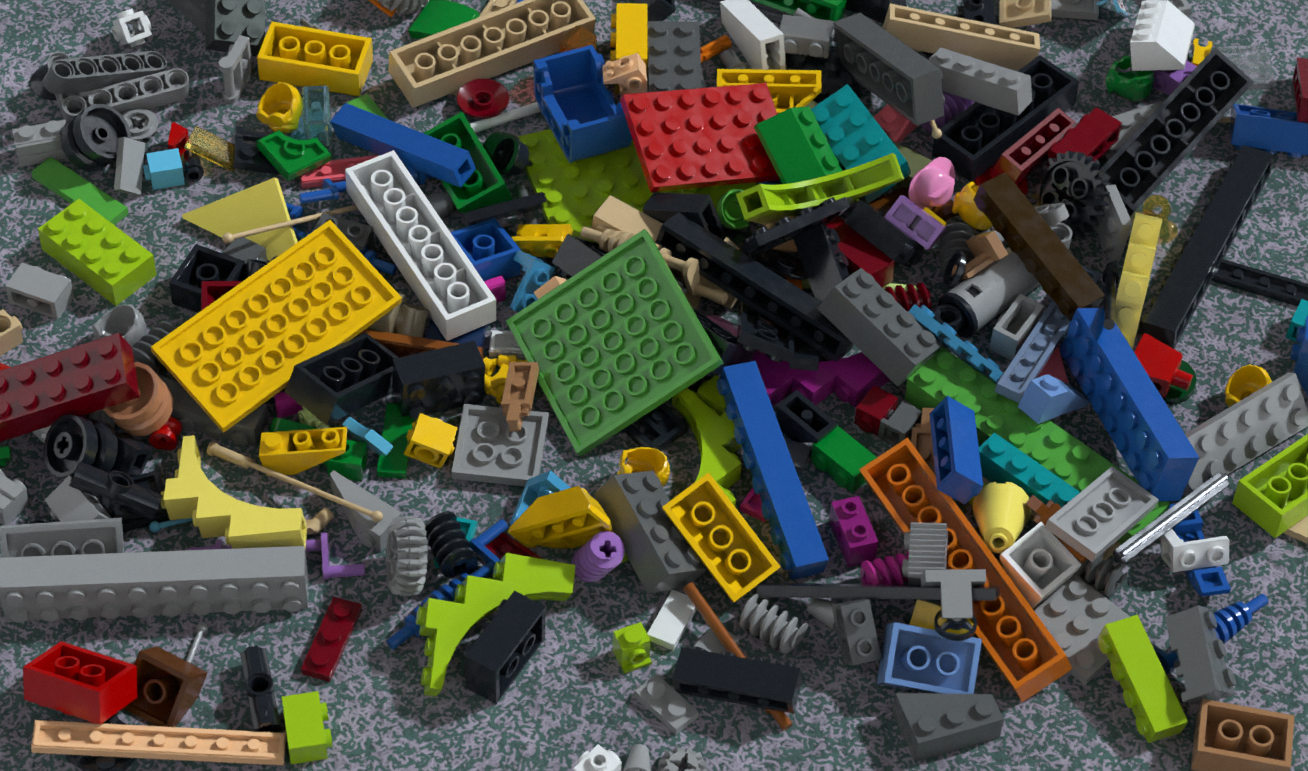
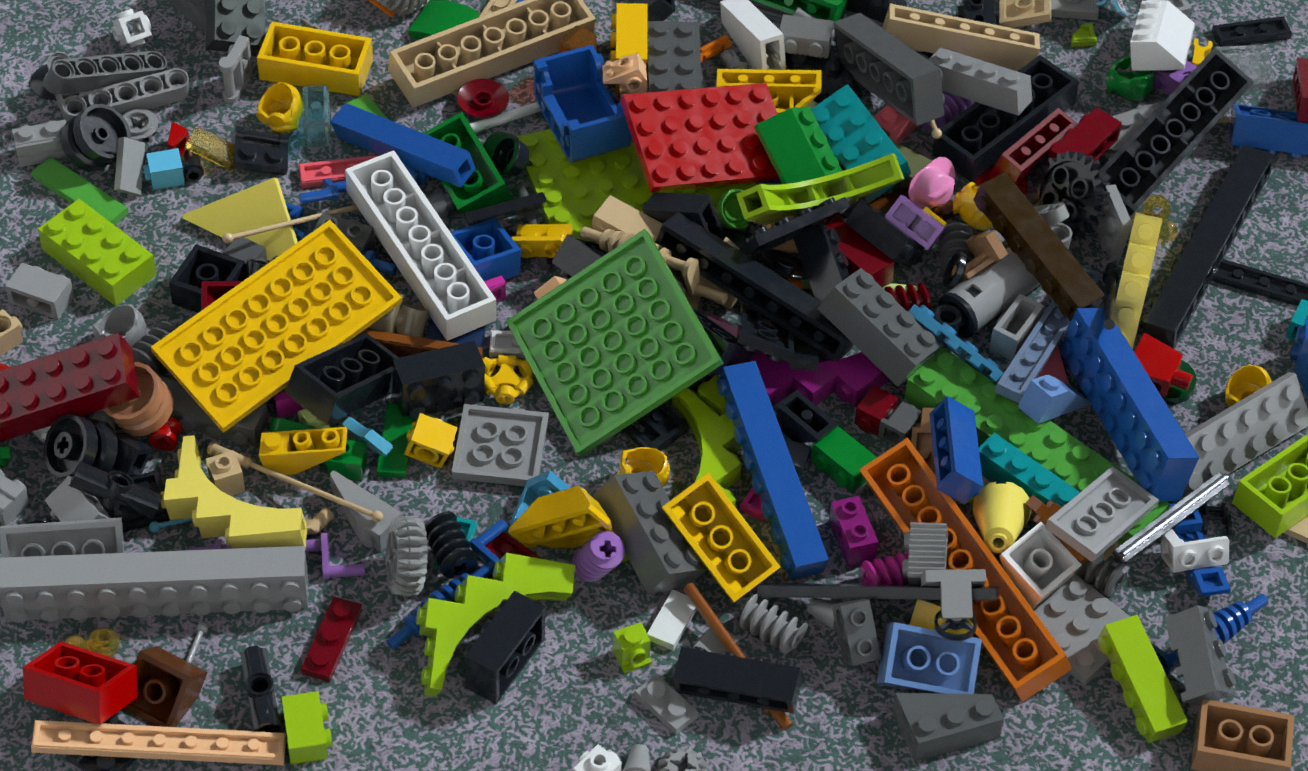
green tile [256,130,332,182] -> none
medium nougat hinge [501,362,539,431] -> none
dark azure bracket [510,250,555,312] -> none
none -> clear yellow plate [65,628,120,657]
none -> tan brick [206,450,245,496]
none -> lime tile [1071,23,1097,47]
none -> black piece [1200,502,1232,535]
none -> black tile [1211,16,1292,49]

